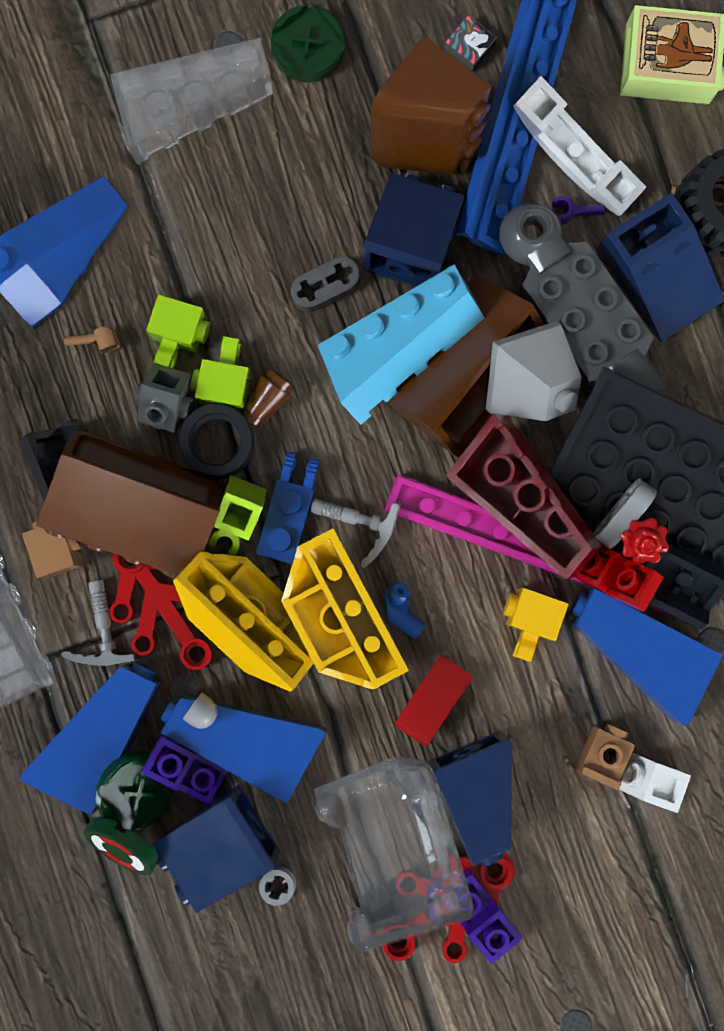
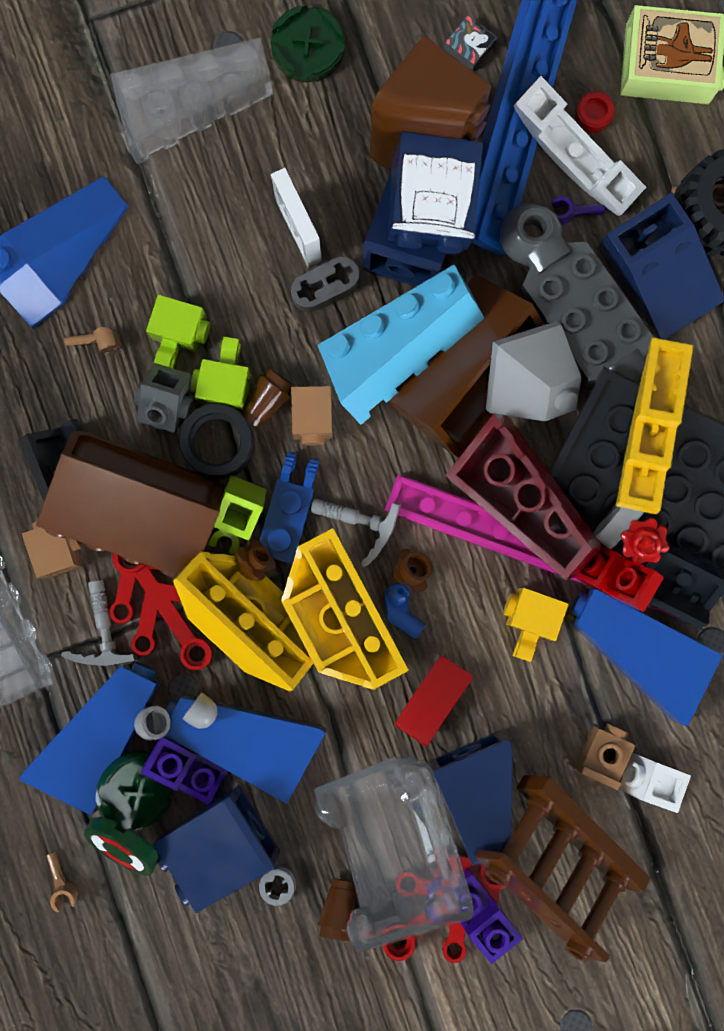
none -> medium nougat hand [46,852,78,912]
none -> light grey hinge [134,706,170,740]
none -> reddish brown plate [235,538,276,581]
none -> white tile [271,168,322,268]
none -> medium nougat brick [291,386,333,446]
none -> reddish brown cone [317,878,356,941]
none -> slope [388,132,483,254]
none -> reddish brown plate [392,549,433,593]
none -> reddish brown fence [475,775,651,963]
none -> red tile [575,91,615,133]
none -> yellow slope [616,337,693,514]

